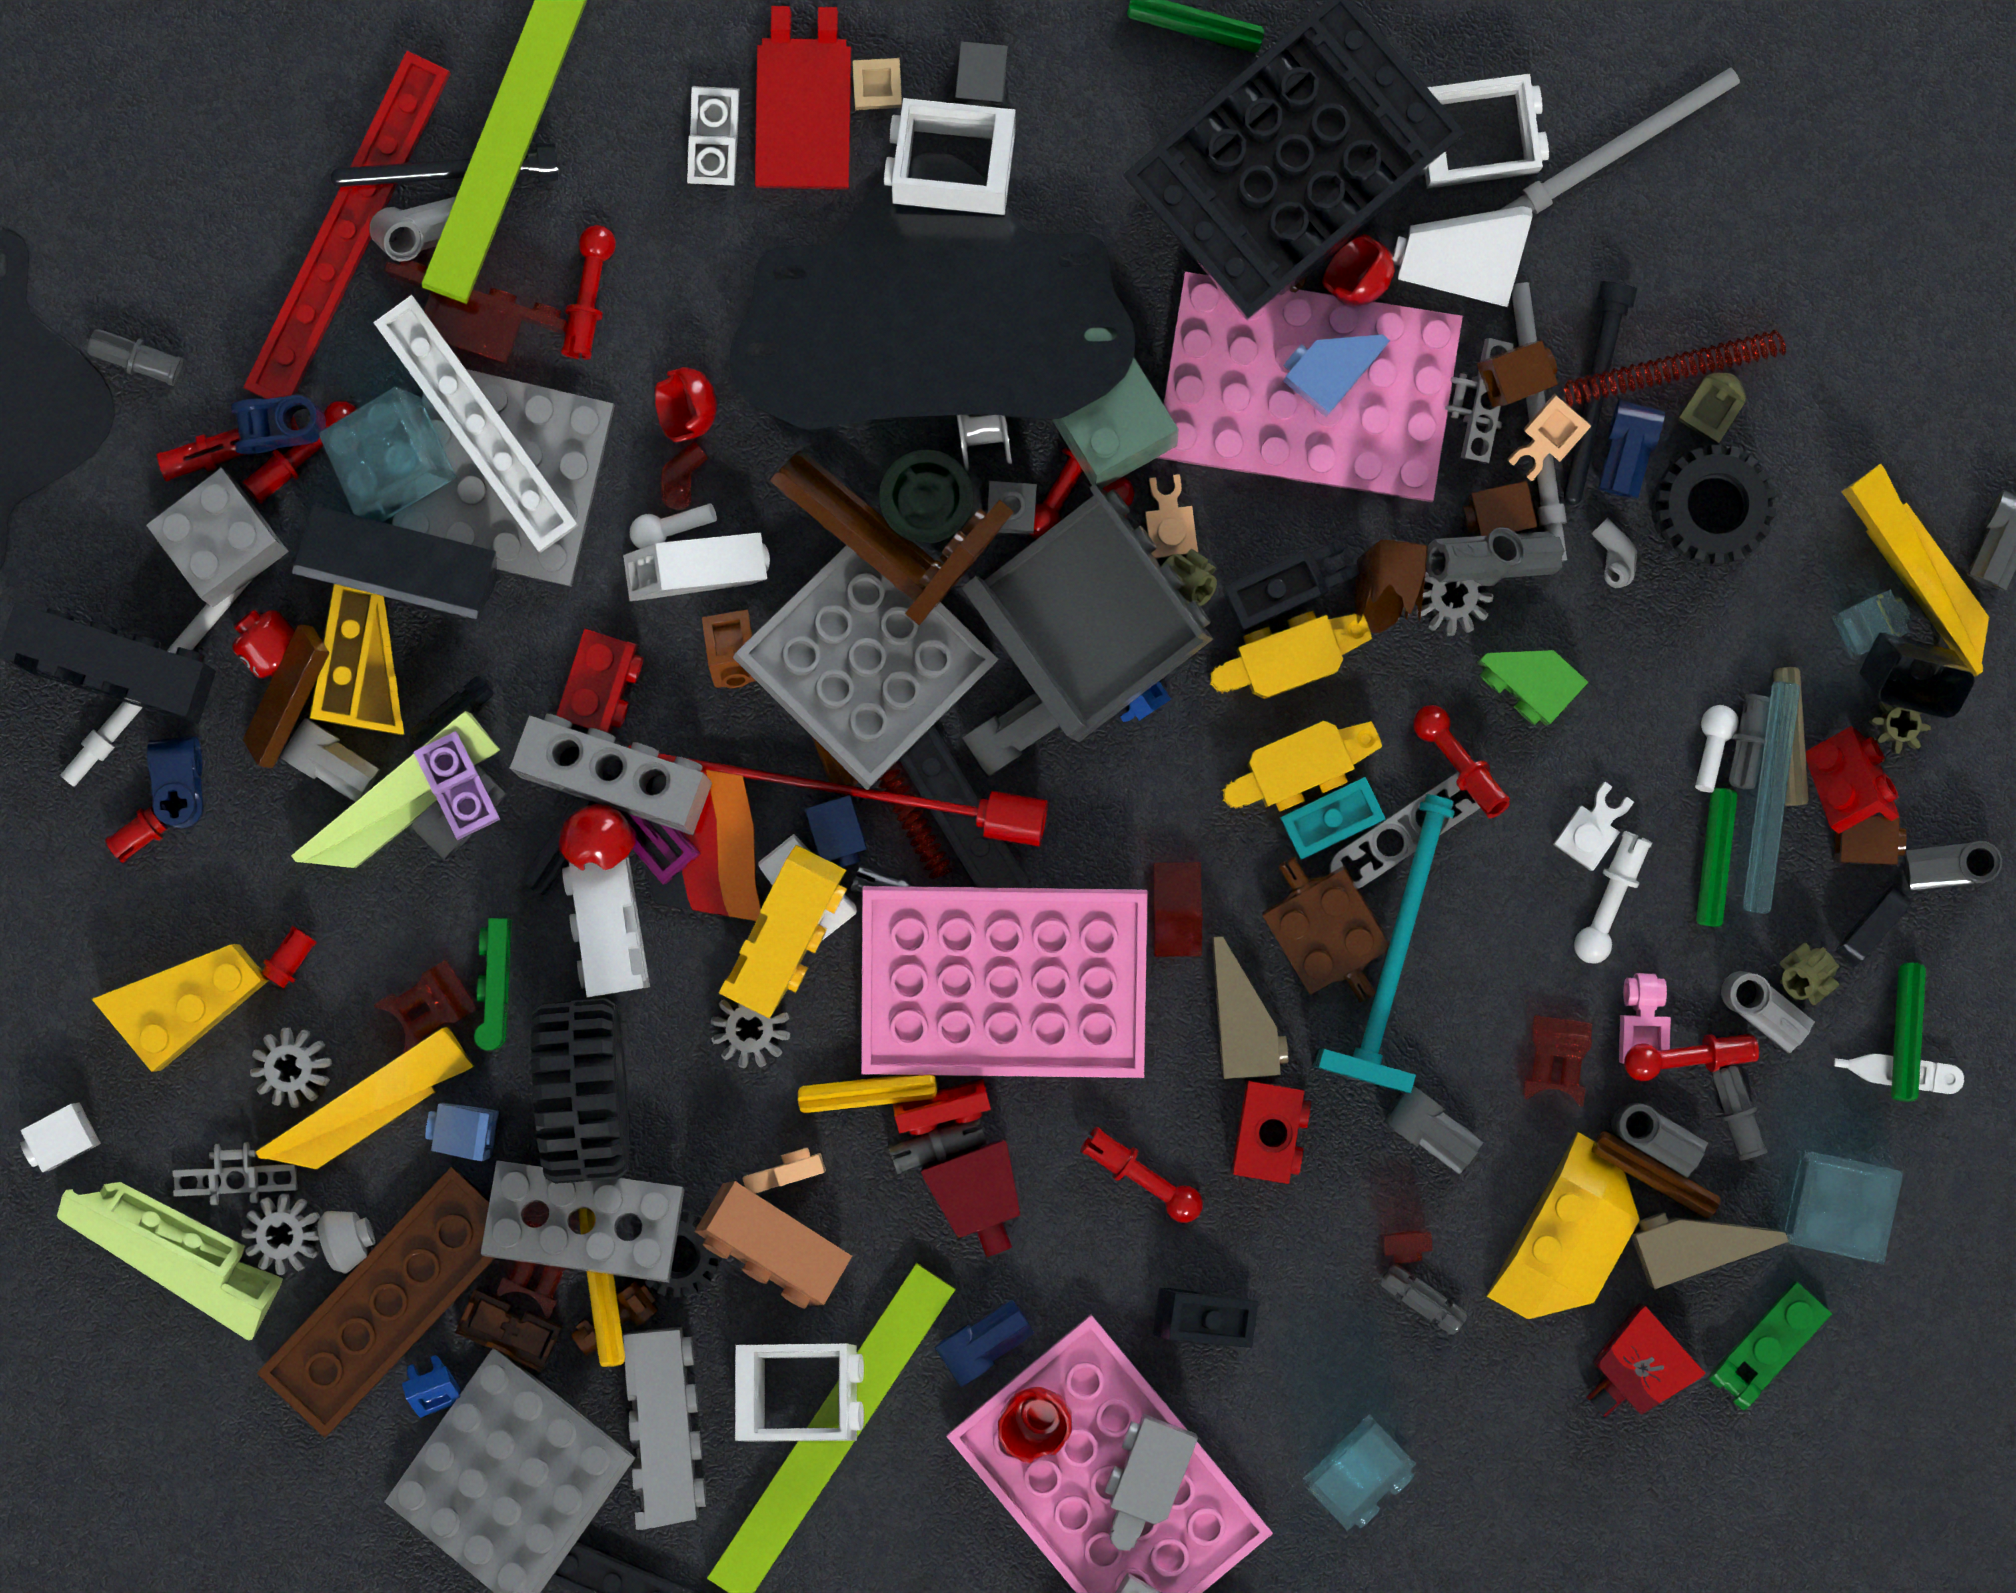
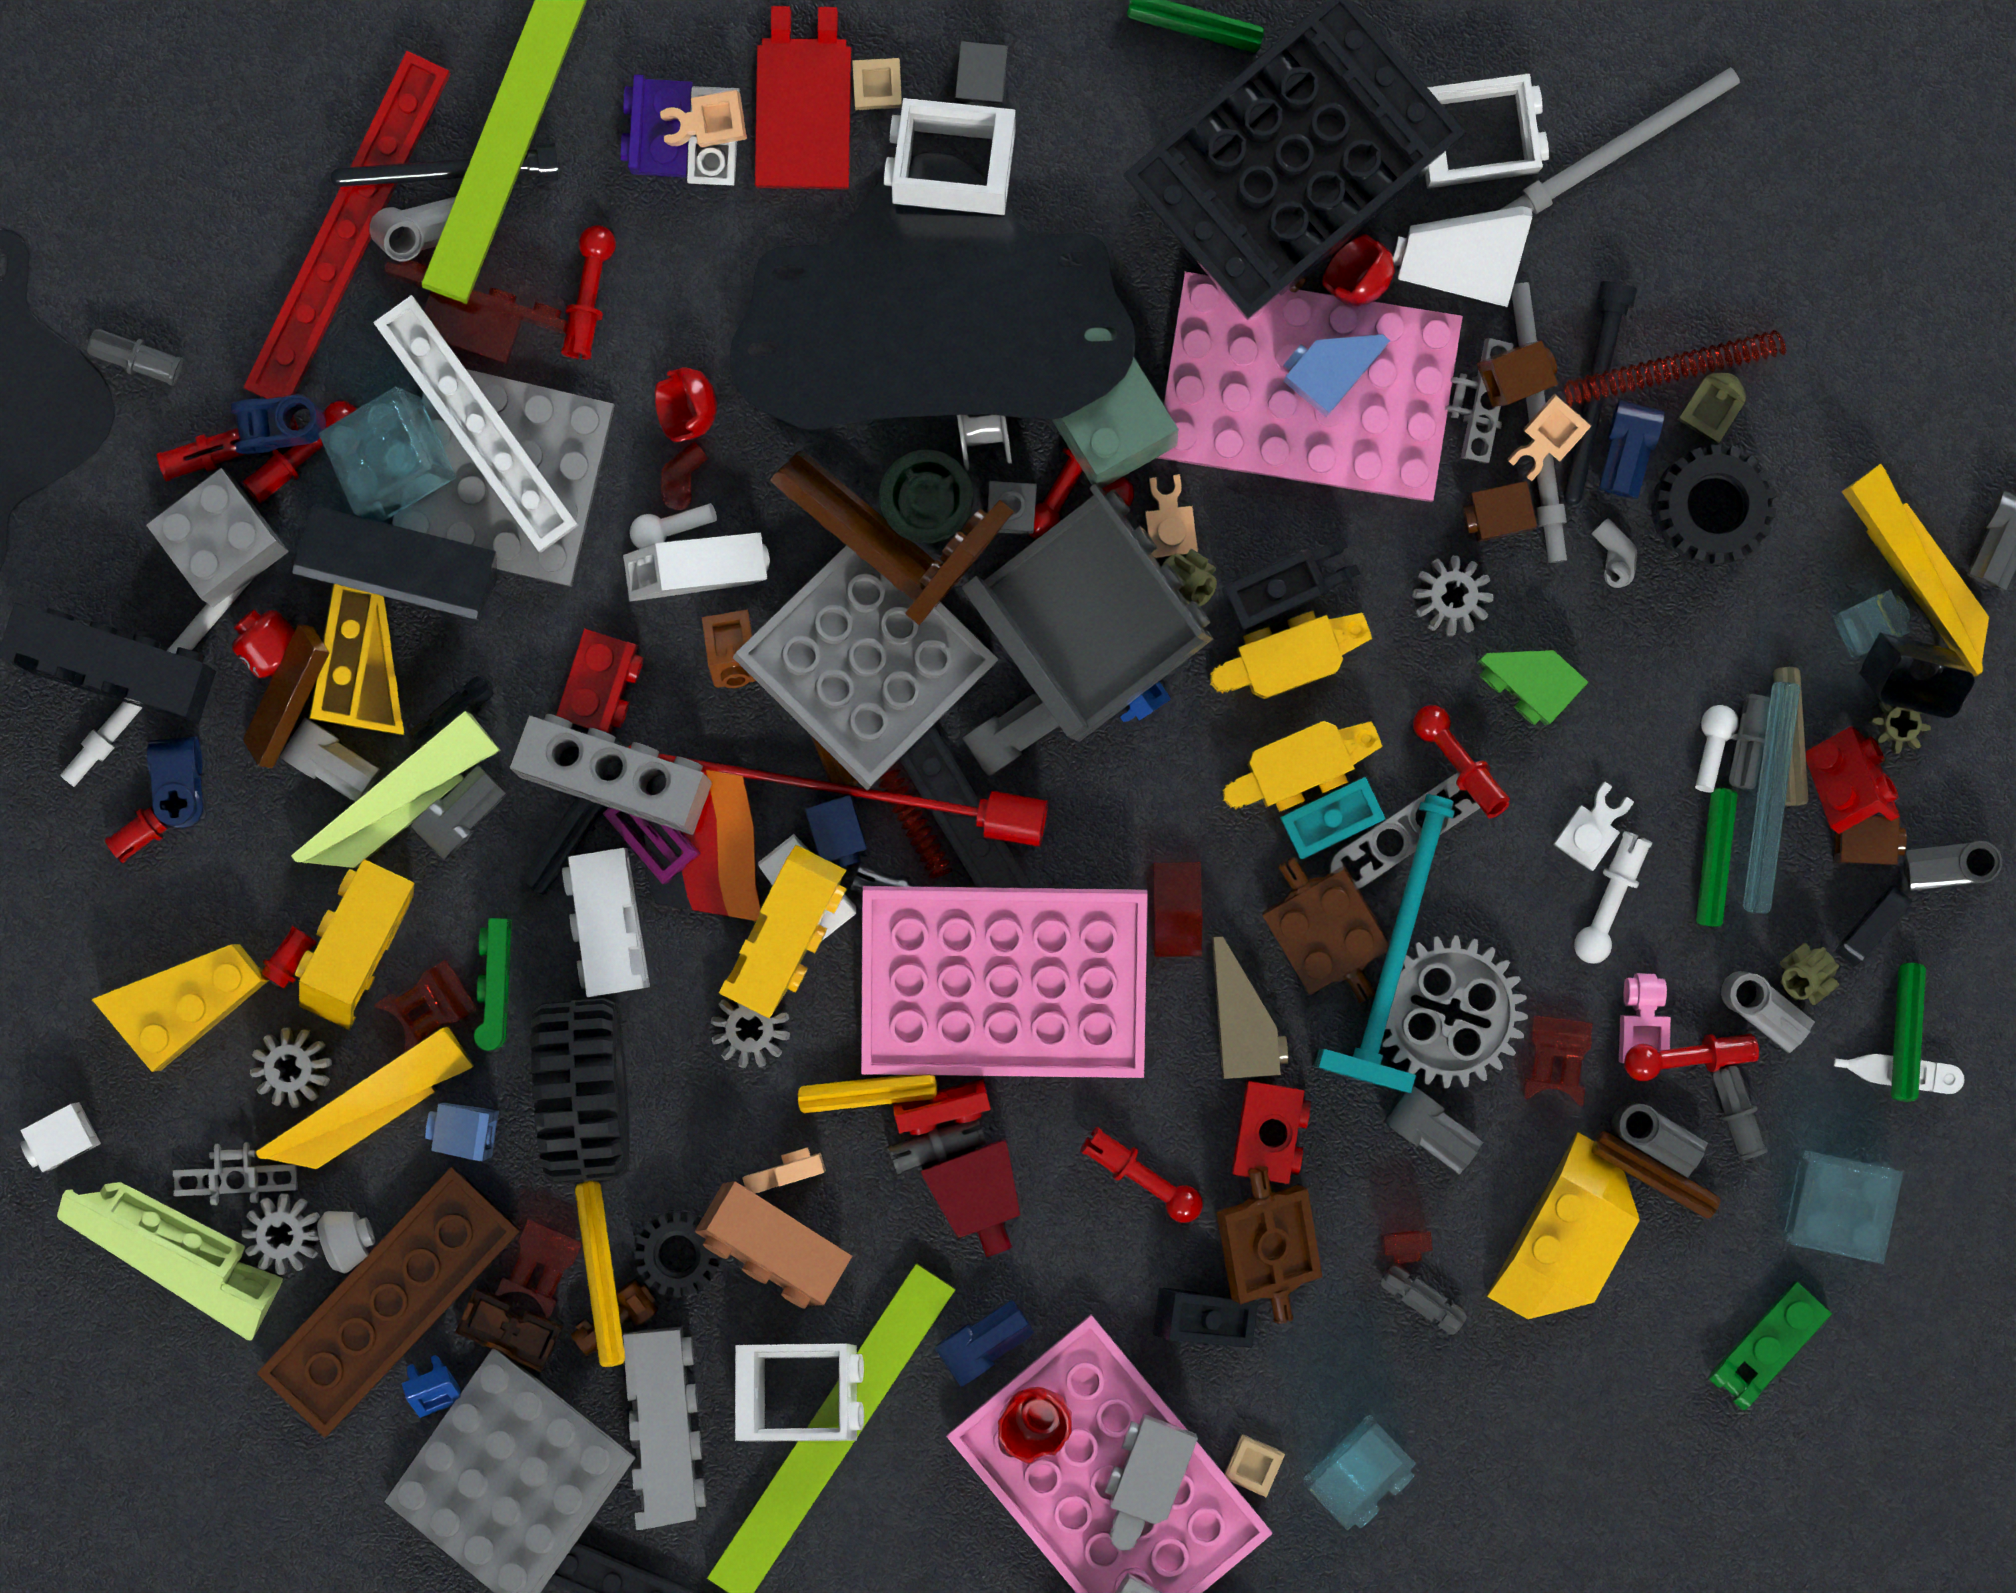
lavender slope [414,731,500,840] -> none
light grey plate [481,1161,684,1283] -> none
red hair [559,804,636,871] -> none
reddish brown piece [1355,539,1428,633] -> none
dark grey piece [1426,527,1565,586] -> none
torso [1586,1303,1706,1417] -> none
dark tan slope [1631,1213,1789,1289] -> none
none -> yellow wedge [295,859,414,1030]
none -> dark purple bracket [621,74,693,178]
none -> light nougat plate [660,90,747,147]
none -> reddish brown plate [1217,1166,1322,1324]
none -> tan tile [1224,1433,1285,1497]
none -> light grey gear [1381,935,1528,1088]

